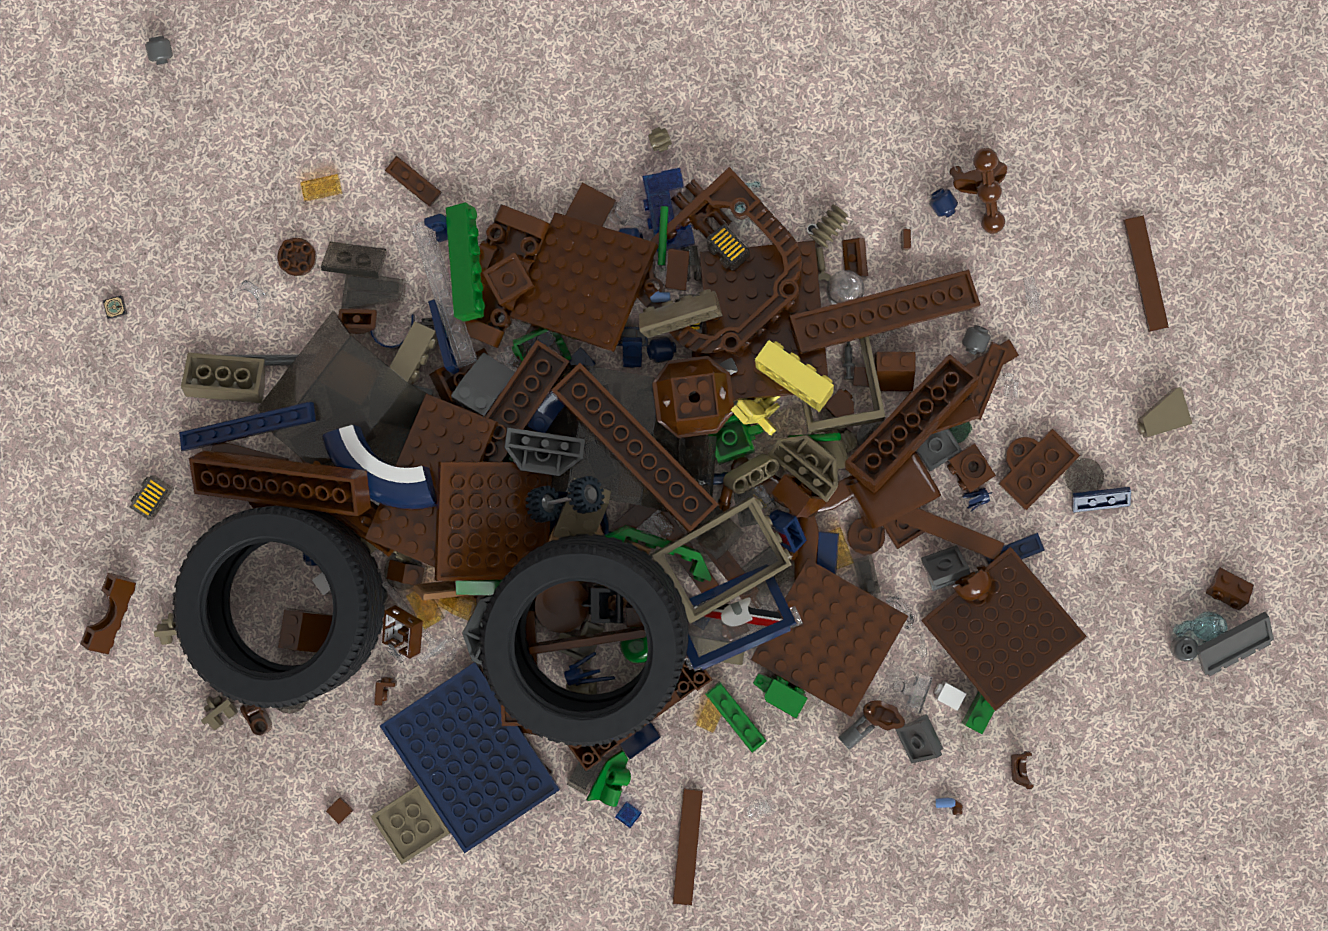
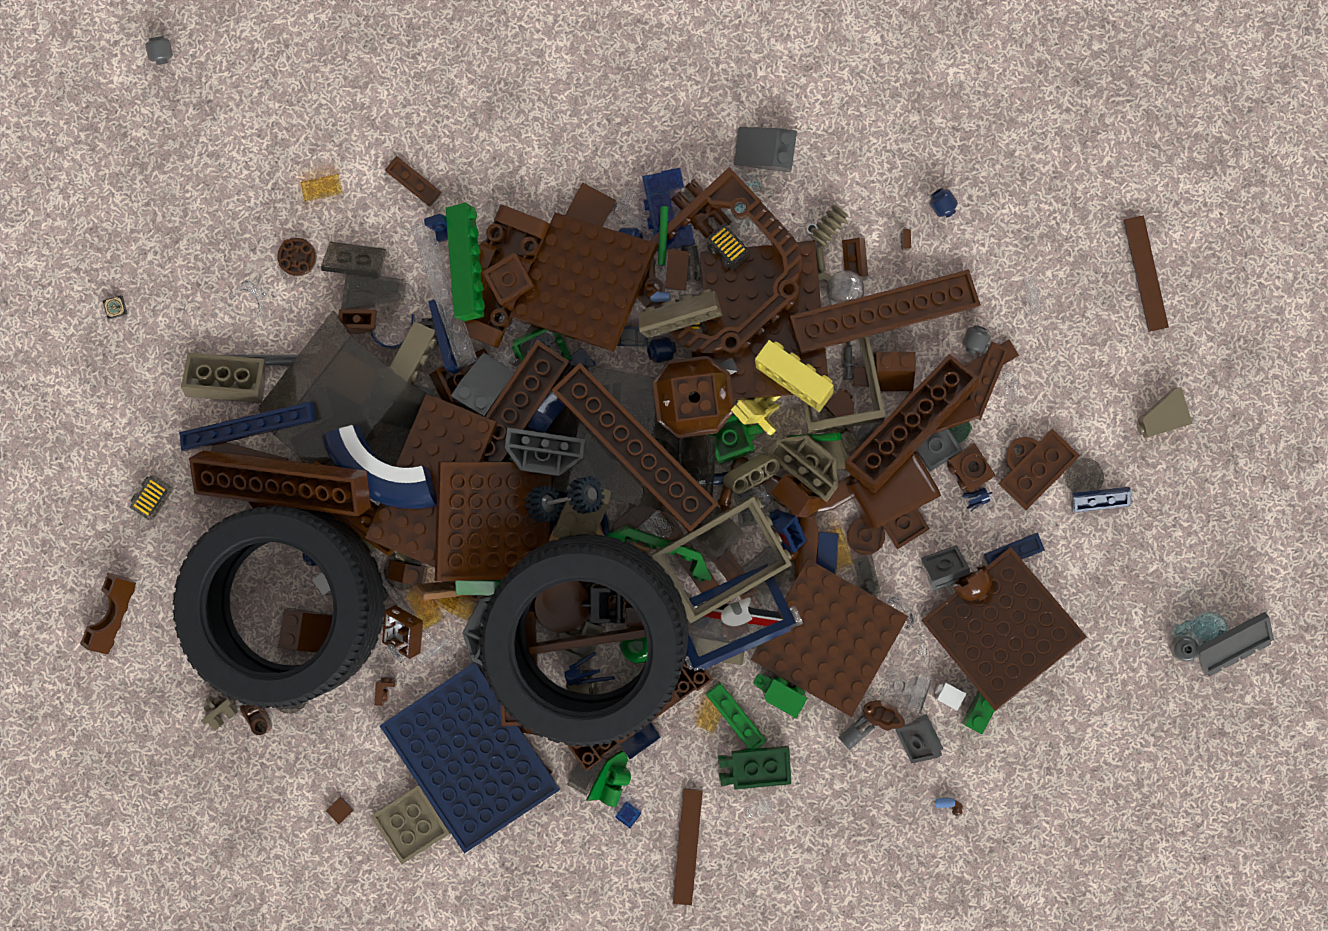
dark tan hips [154,613,181,645] -> none
dark blue bracket [623,337,642,368] -> none
dark tan gear [648,127,672,152] -> none
reddish brown tile [895,508,1004,560] -> none
reddish brown connector [949,148,1007,234] -> none
reddish brown helmet [1011,751,1034,789] -> none
reddish brown bracket [1206,567,1254,610] -> none
none -> dark green tile [718,746,791,790]
none -> dark grey slope [734,127,797,173]

